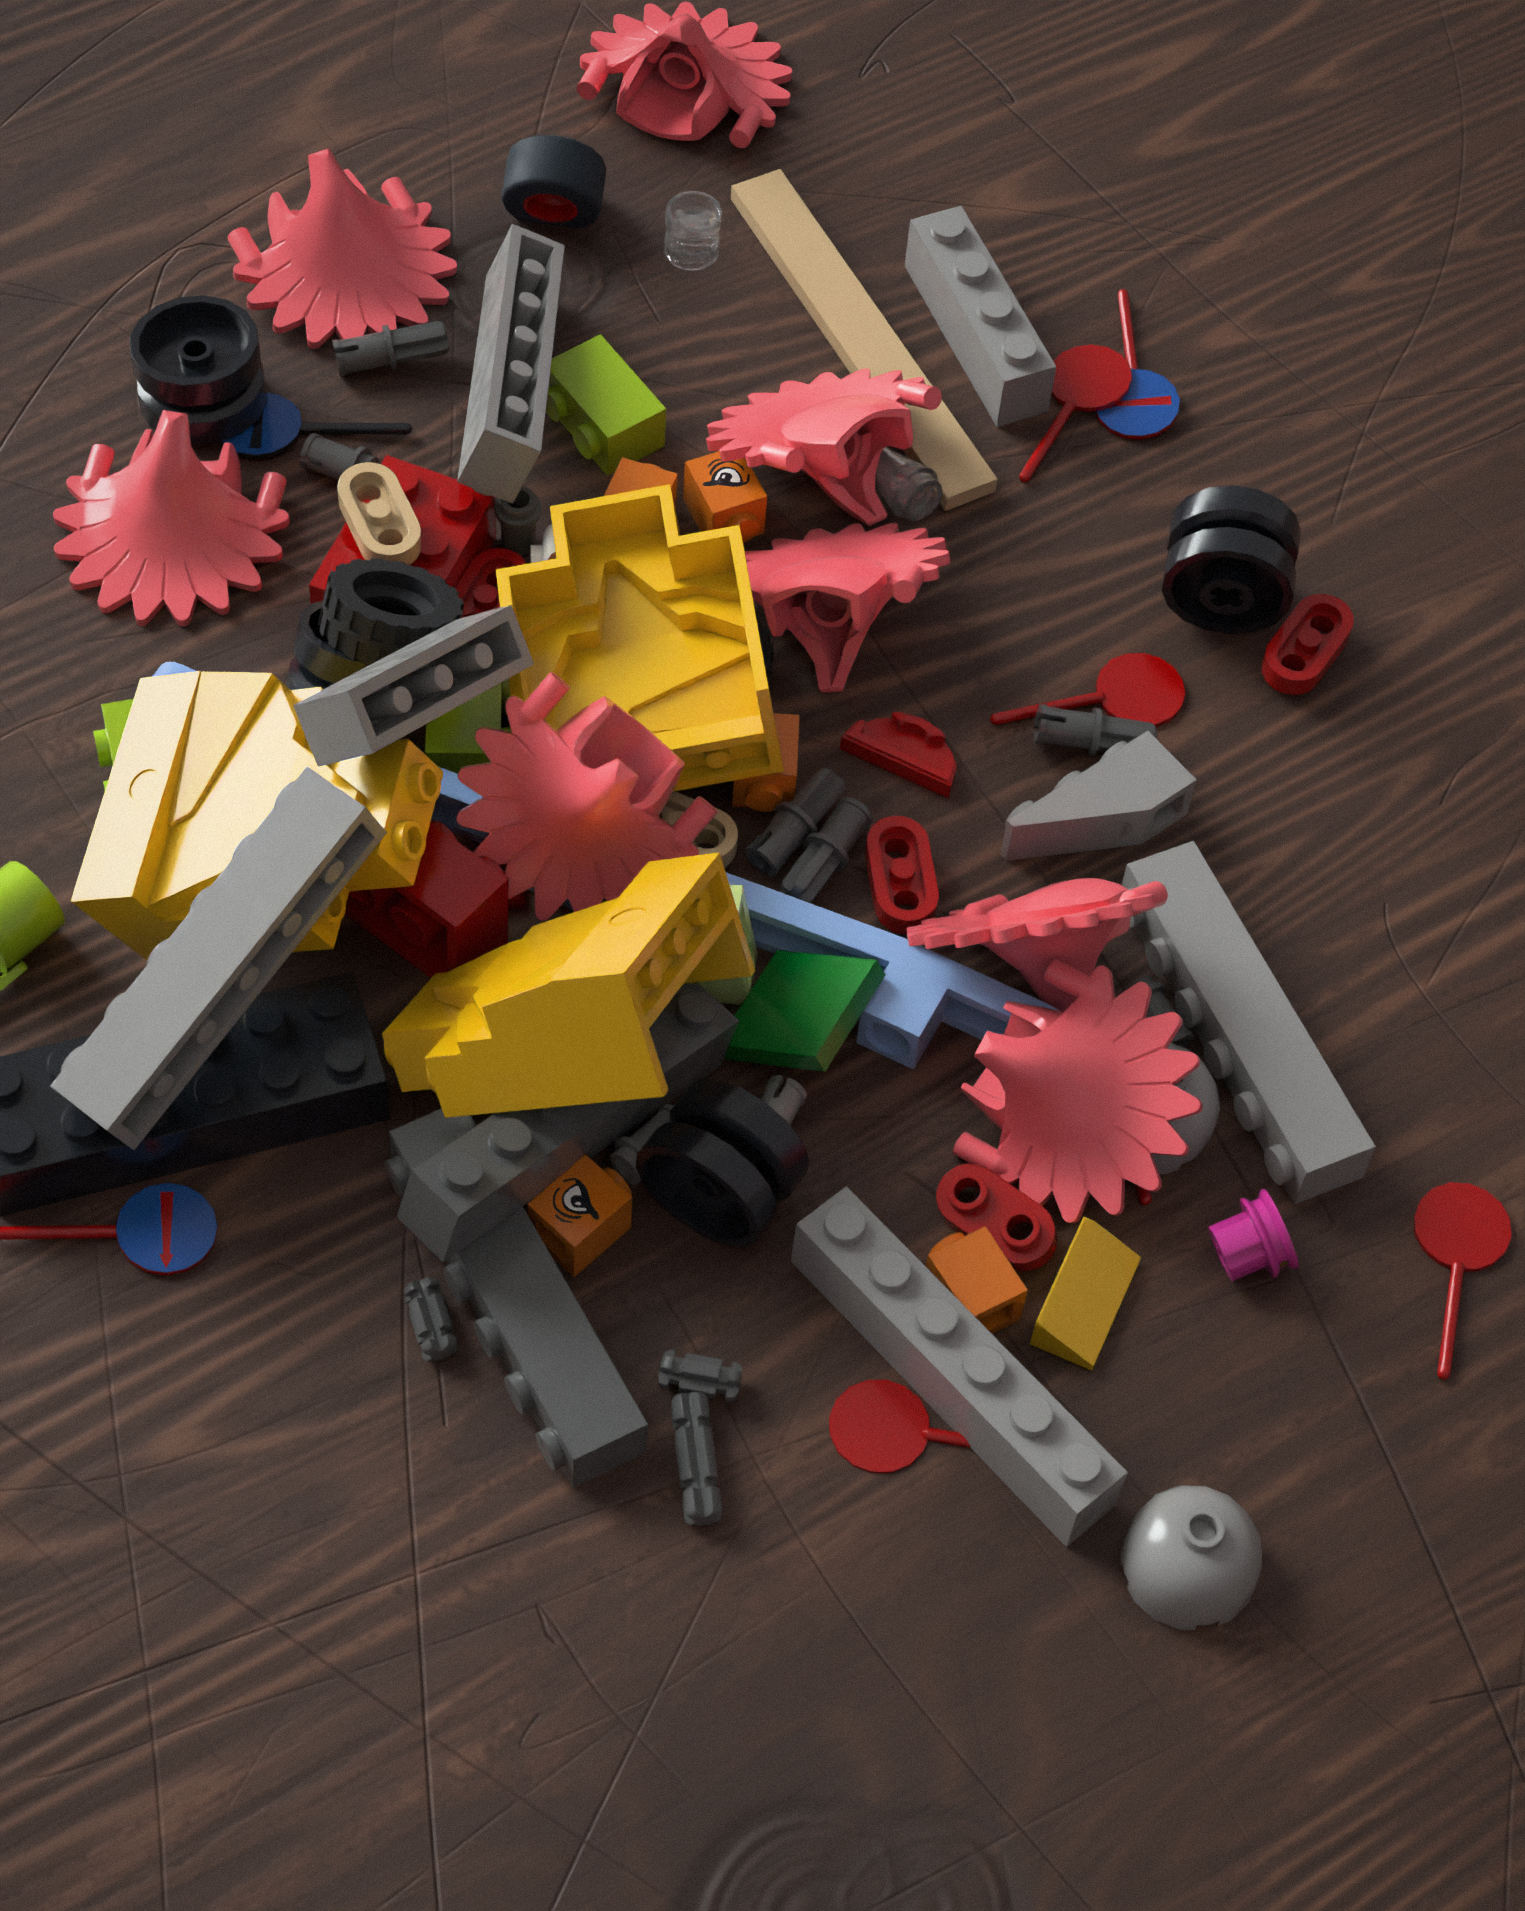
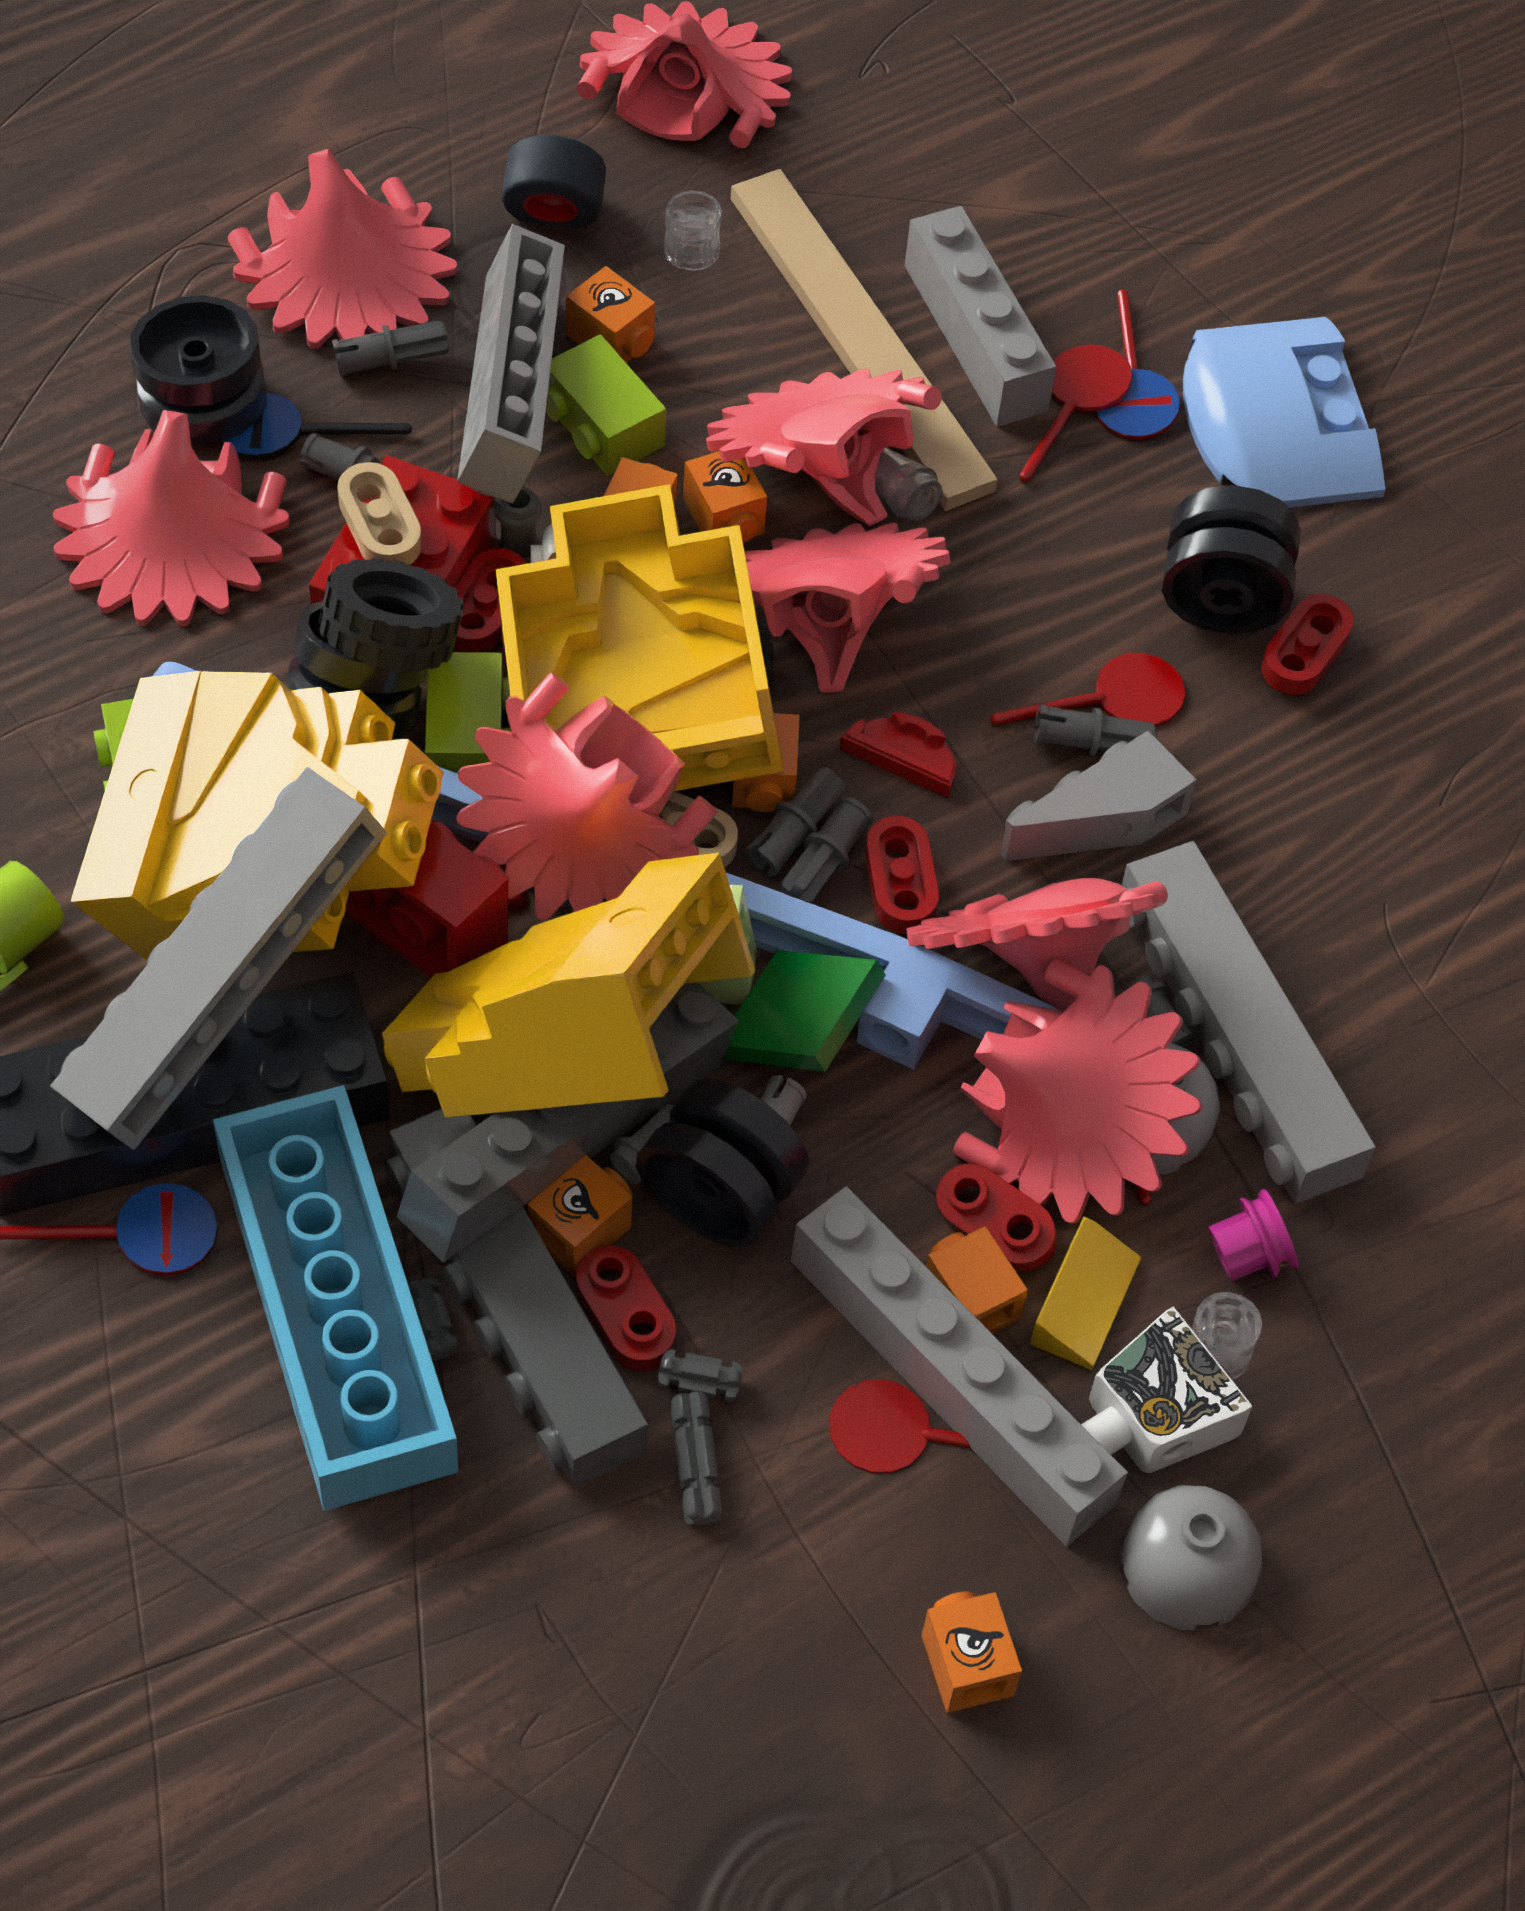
light grey brick [293,605,534,767] -> none
red piece [1413,1182,1512,1380] -> none
none -> medium azure brick [213,1085,458,1511]
none -> orange brick [566,266,655,362]
none -> red plate [576,1245,676,1372]
none -> orange brick [921,1591,1022,1714]
none -> torso [1081,1306,1252,1473]
none -> light blue slope [1183,317,1385,508]
none -> clear wheel [1191,1292,1263,1380]

